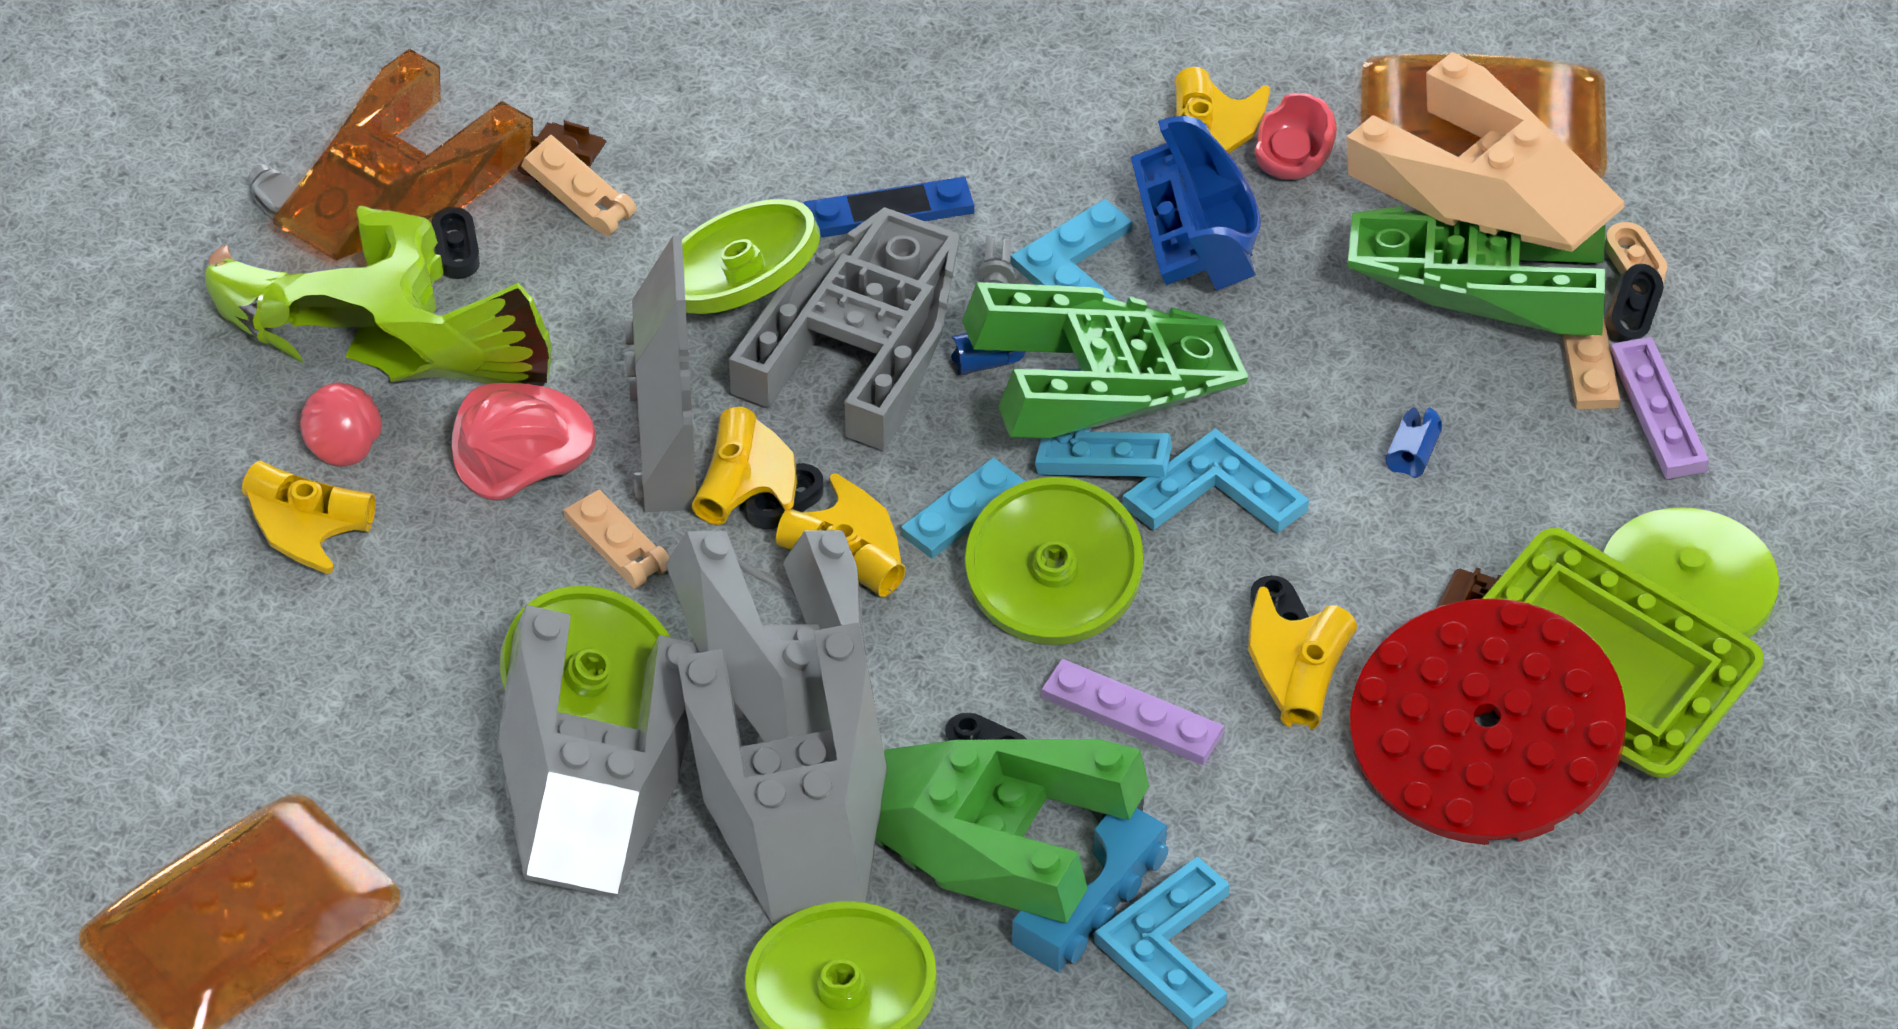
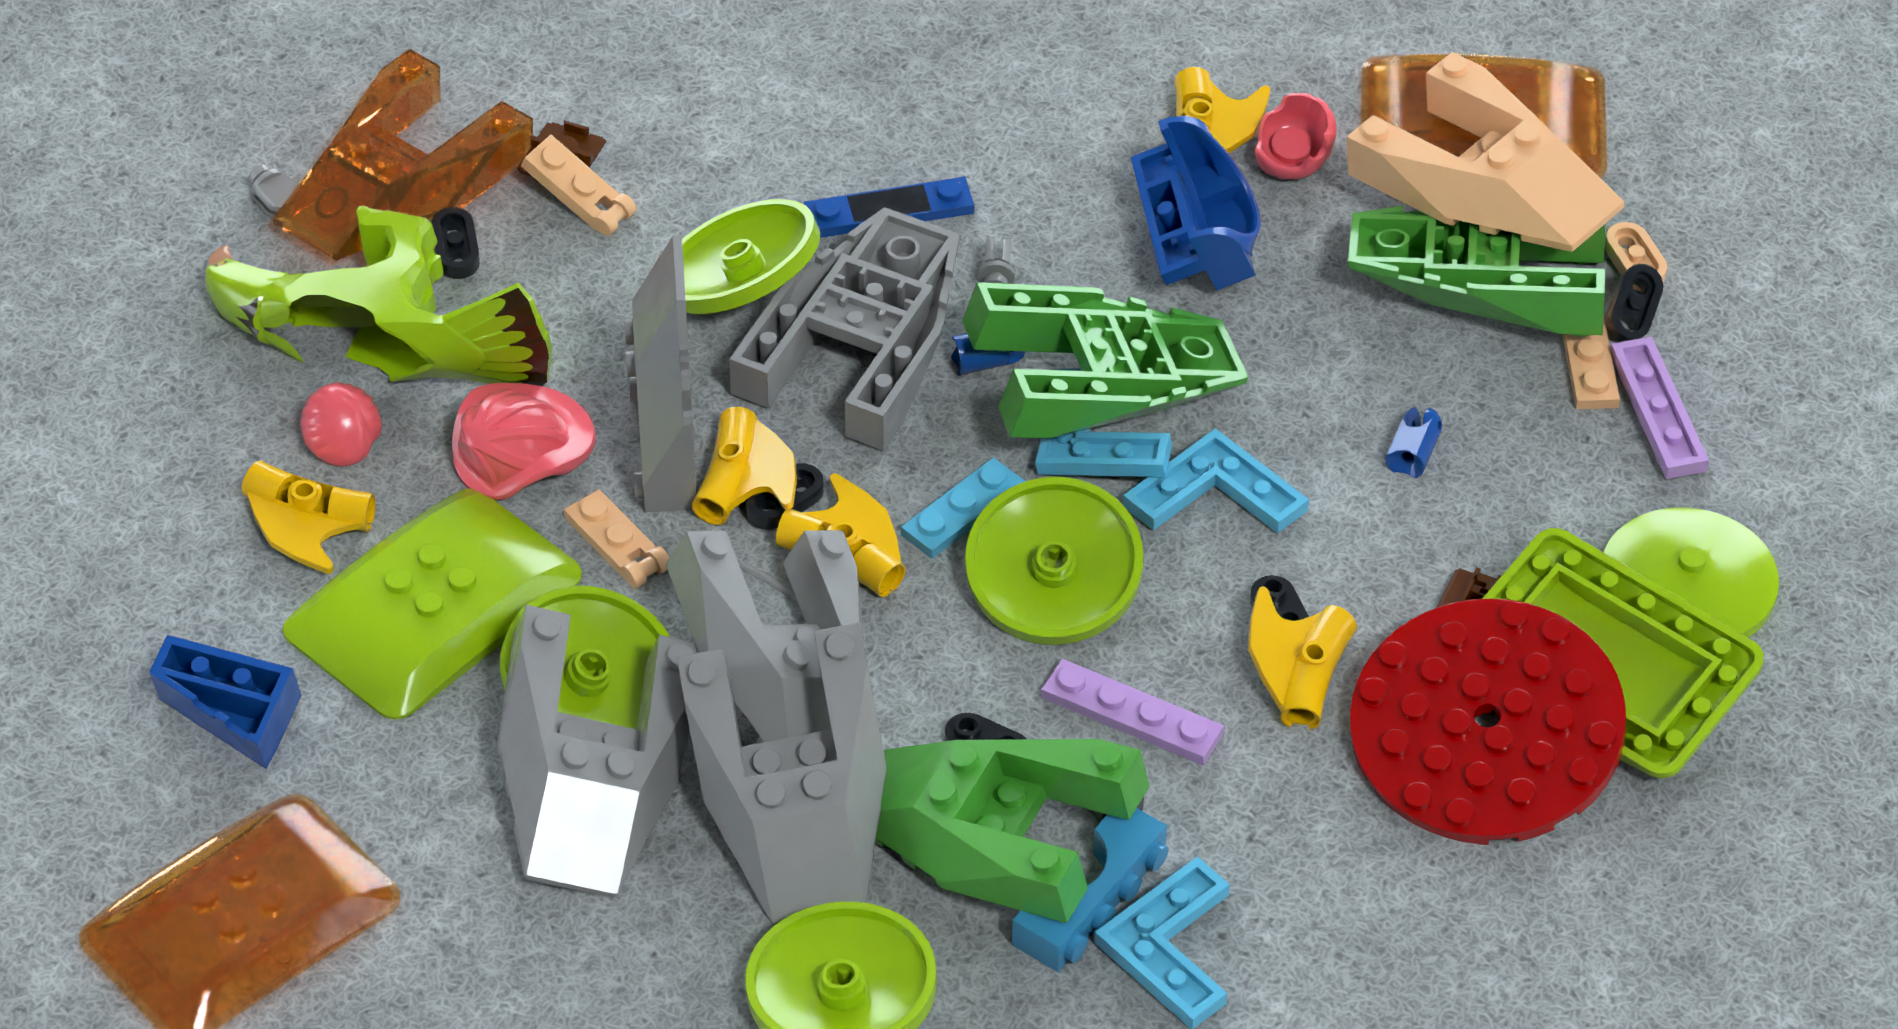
medium azure plate [1010,199,1133,300] -> none
none -> blue wedge [149,634,302,769]
none -> lime wedge [283,488,582,720]

